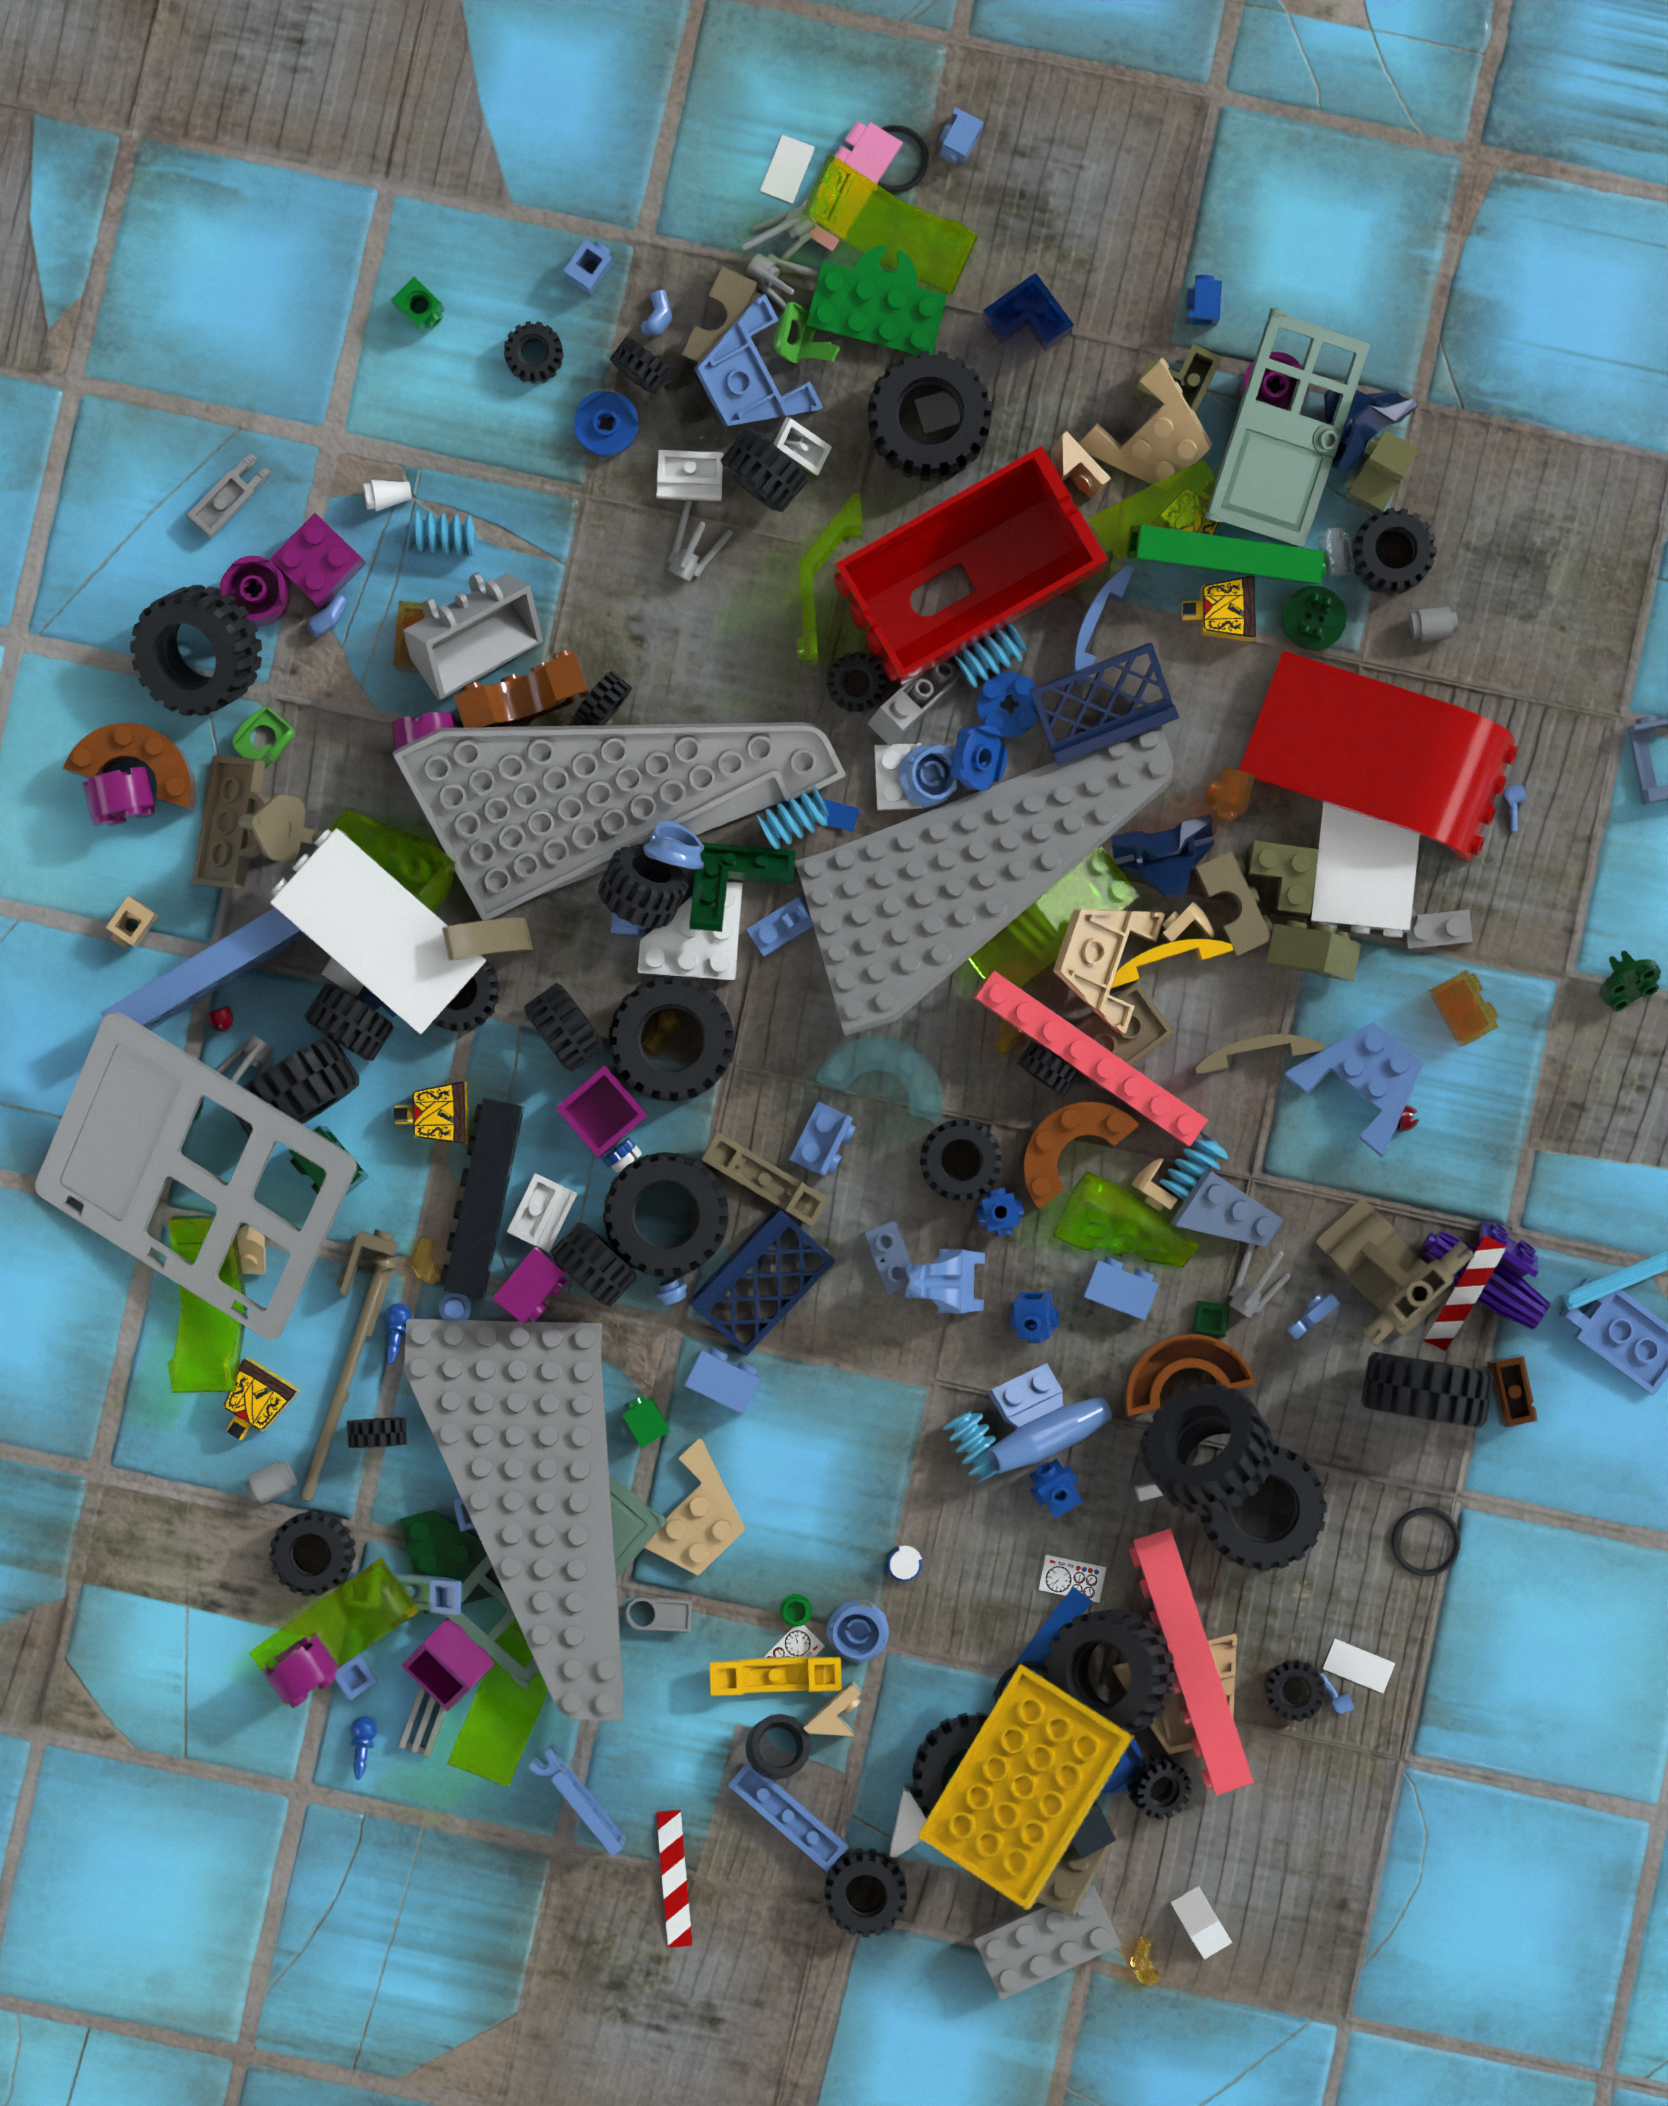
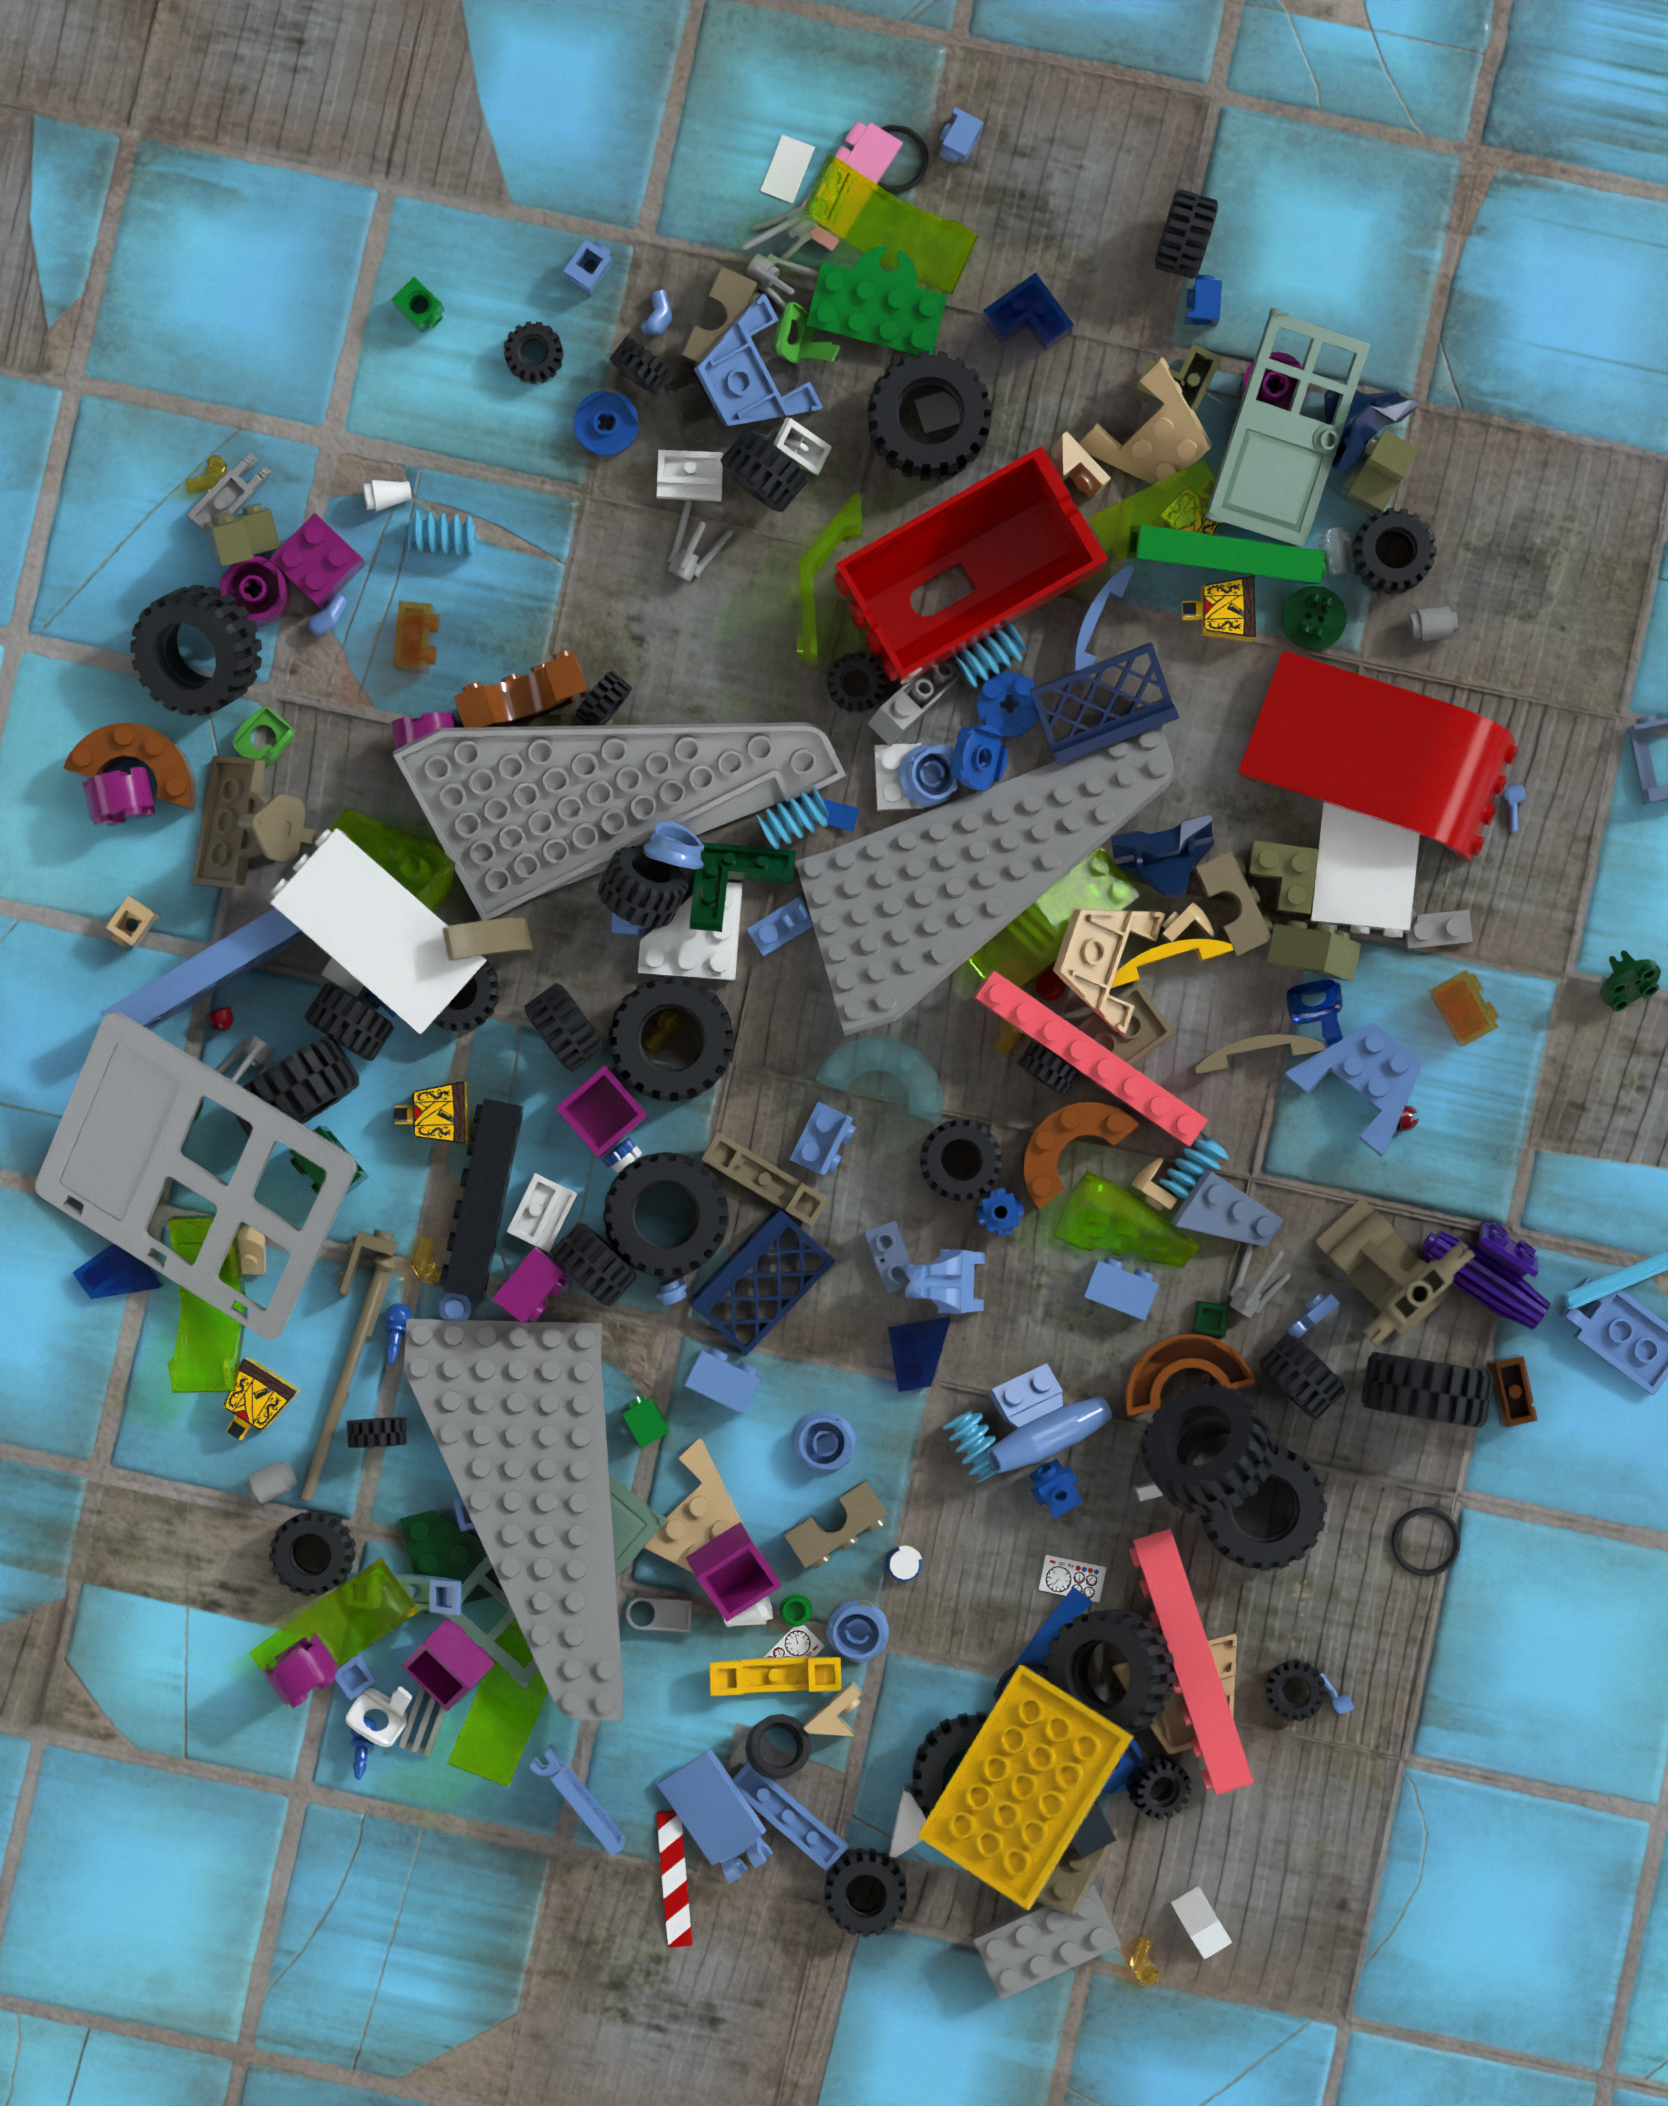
light grey piece [403,572,543,701] -> none
blue brick [1010,1291,1059,1343] -> none
clear orange brick [1204,767,1255,822] -> none
white sticker [1323,1639,1395,1693] -> none
sticker [1424,1235,1507,1351] -> none
none -> clear blue wing [72,1243,164,1299]
none -> clear yellow arm [185,455,227,495]
none -> olive brick [204,503,281,566]
none -> white piece [345,1687,413,1747]
none -> medium blue tile [657,1749,773,1884]
none -> magenta piece [685,1522,782,1622]
none -> white cone [723,1596,773,1628]
none -> dark tan arch [784,1479,888,1569]
none -> medium blue hat [793,1411,856,1473]
none -> clear blue wing [888,1316,951,1392]
none -> dark red piece [1035,961,1066,1001]
none -> black tyre [1154,189,1218,279]
none -> black tyre [1259,1333,1345,1419]
none -> clear blue piece [1286,979,1343,1046]

